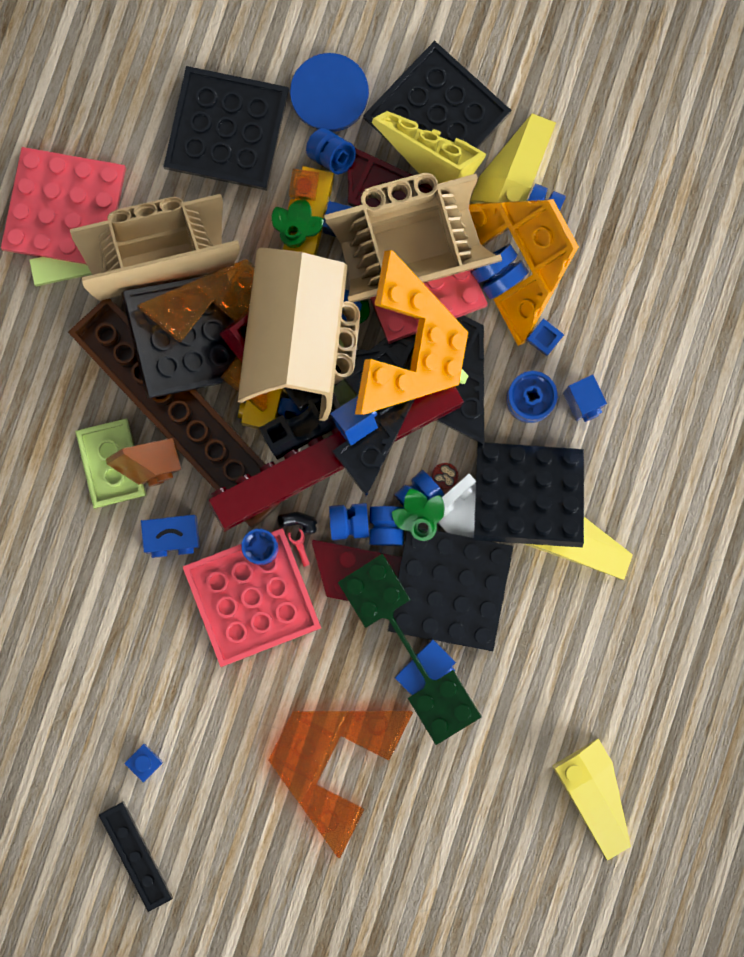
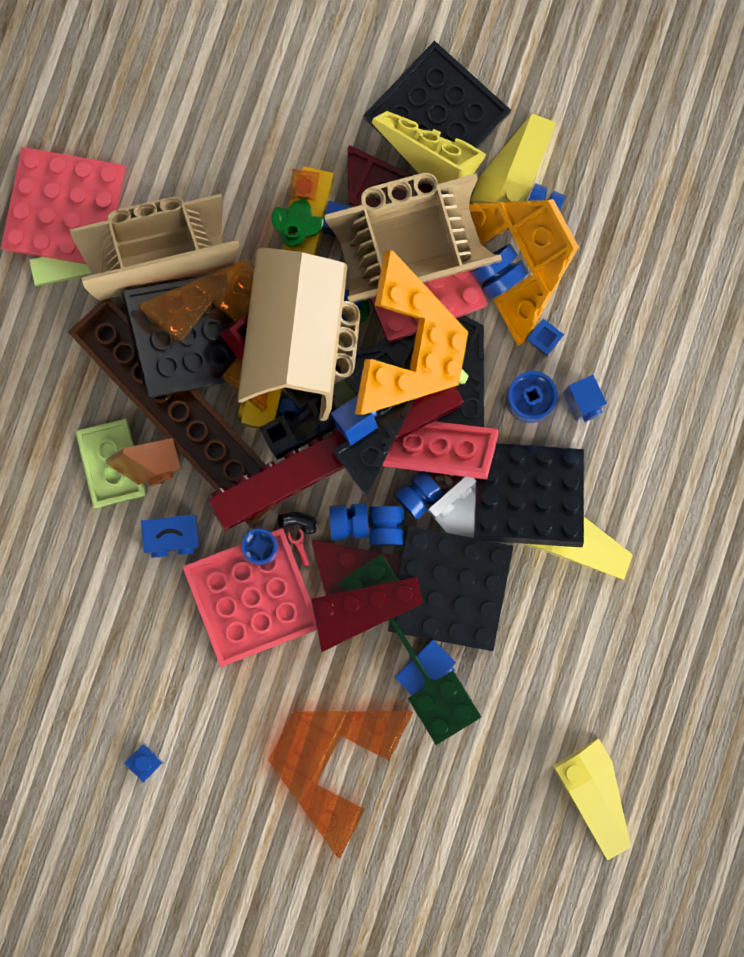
black tile [99,801,173,912] -> none
black plate [163,66,289,191] -> none
blue tile [290,53,369,132] -> none
blue wheel [306,128,356,175] -> none
green plate [392,488,445,541] -> none
none -> dark red wing [311,577,423,652]
none -> coral plate [382,421,498,479]

